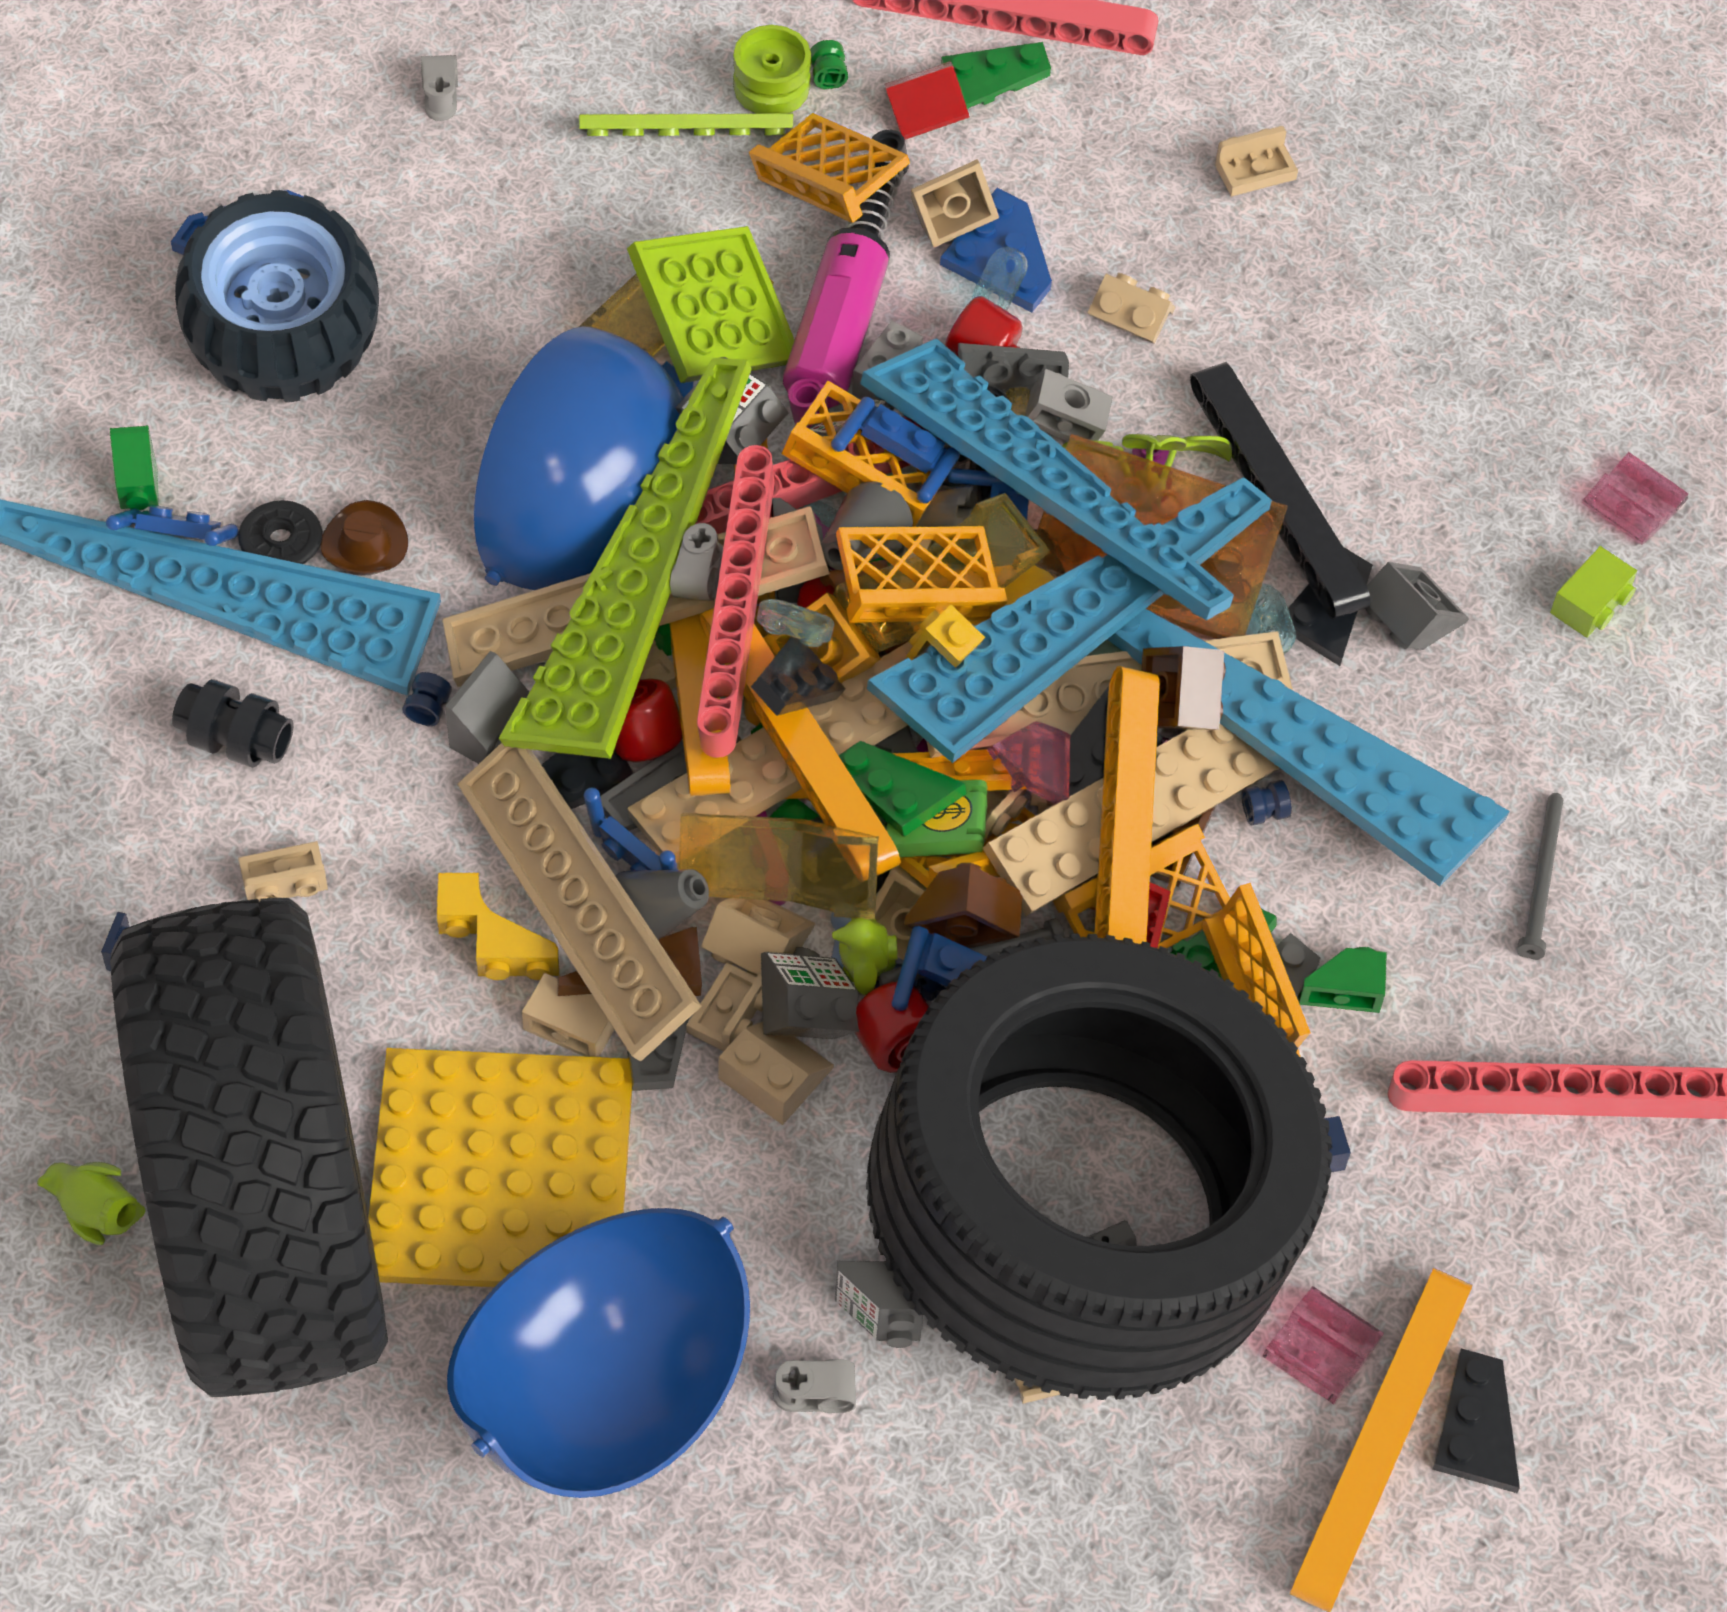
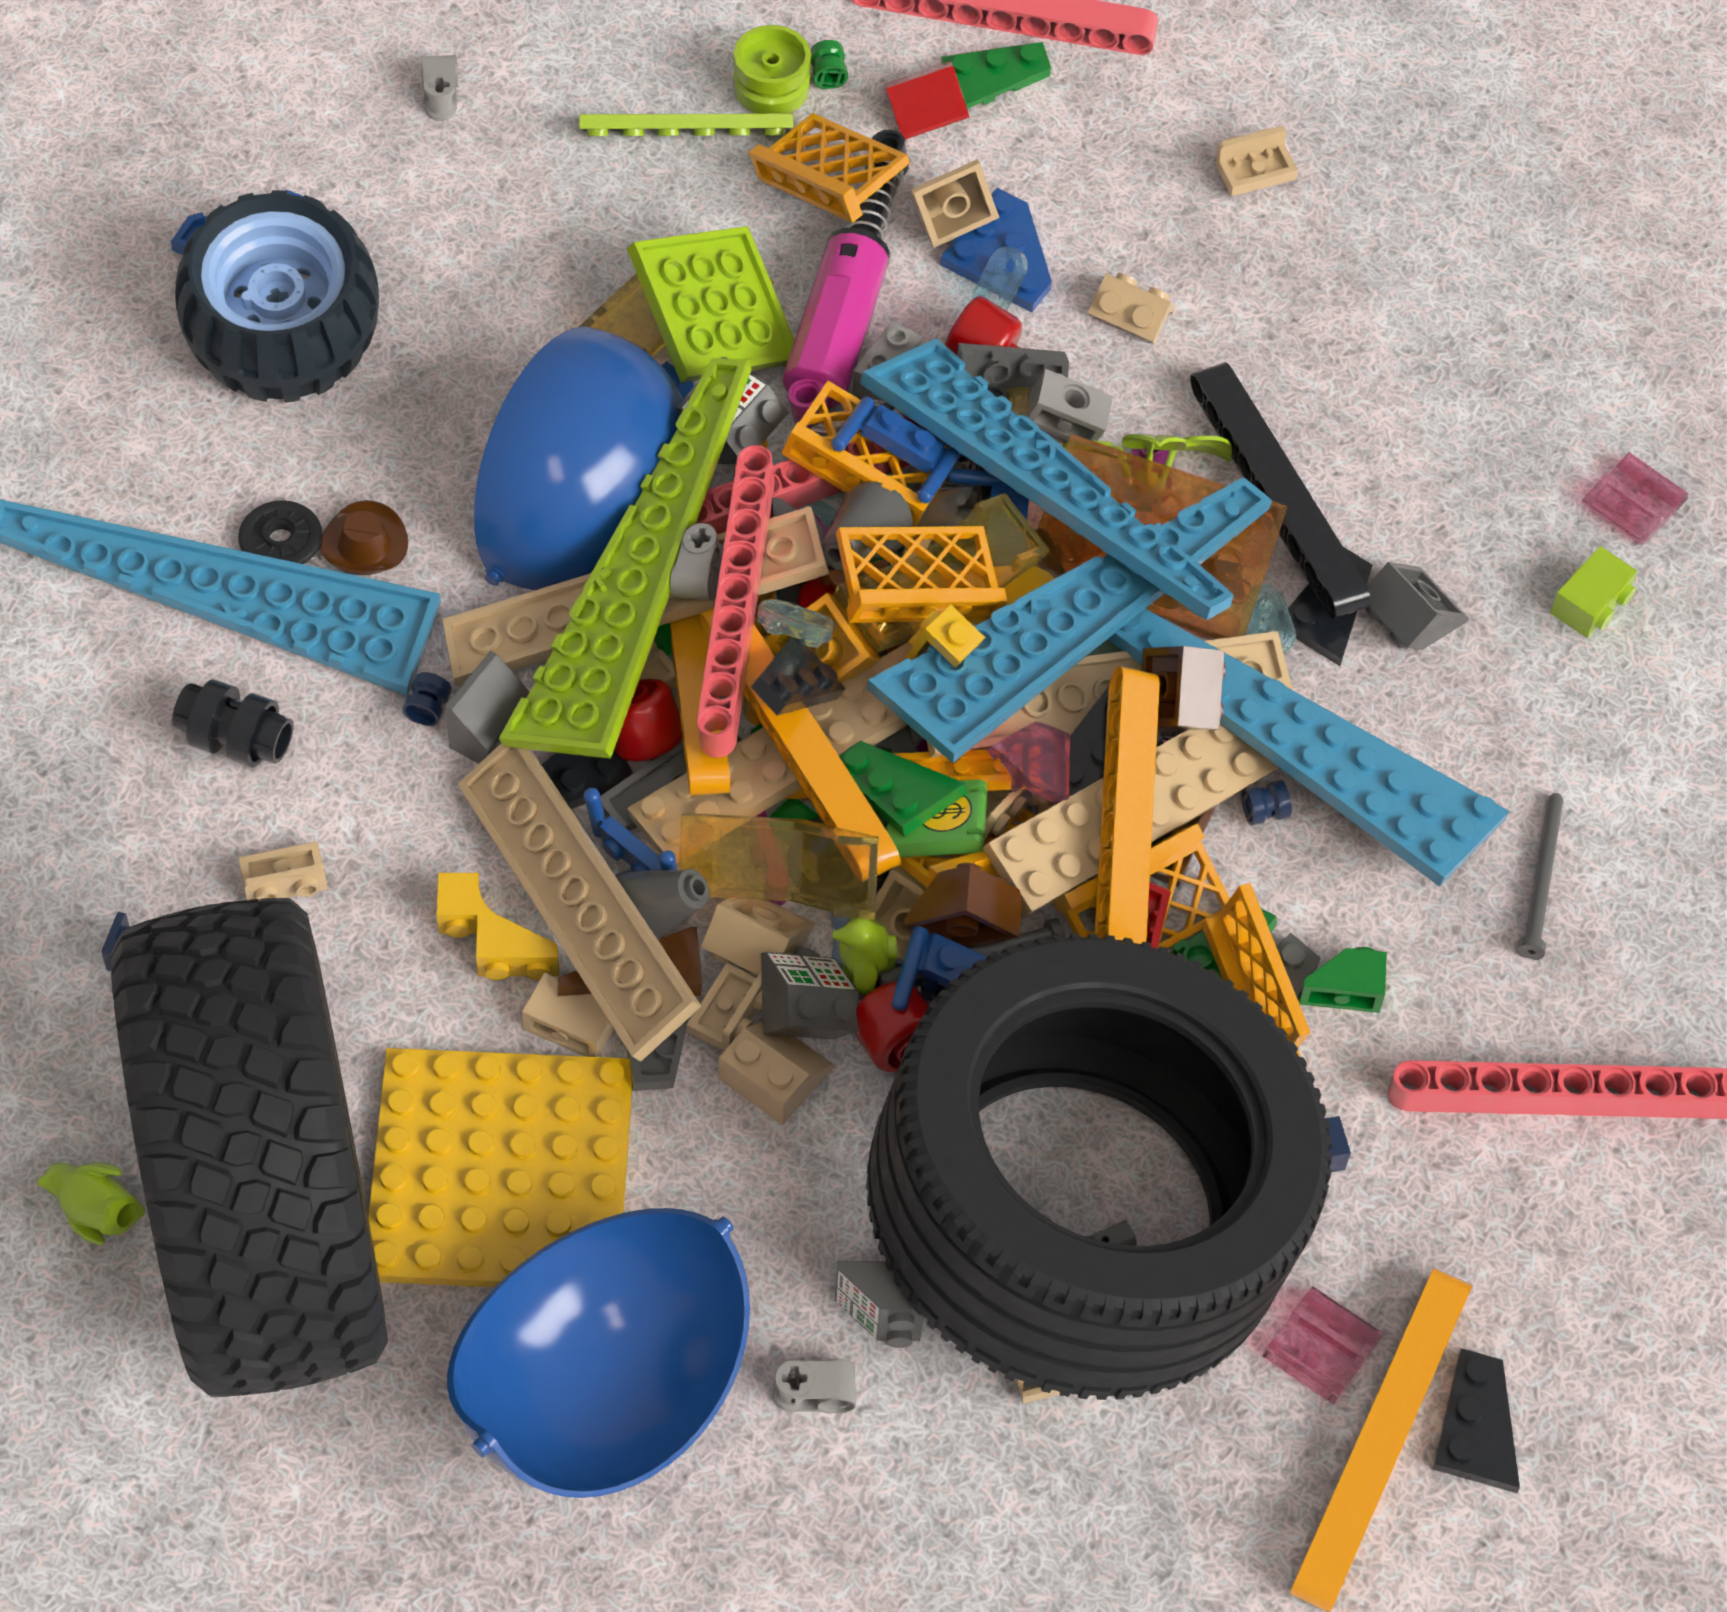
blue plate [106,505,239,546] -> none
green slope [110,425,159,510] -> none

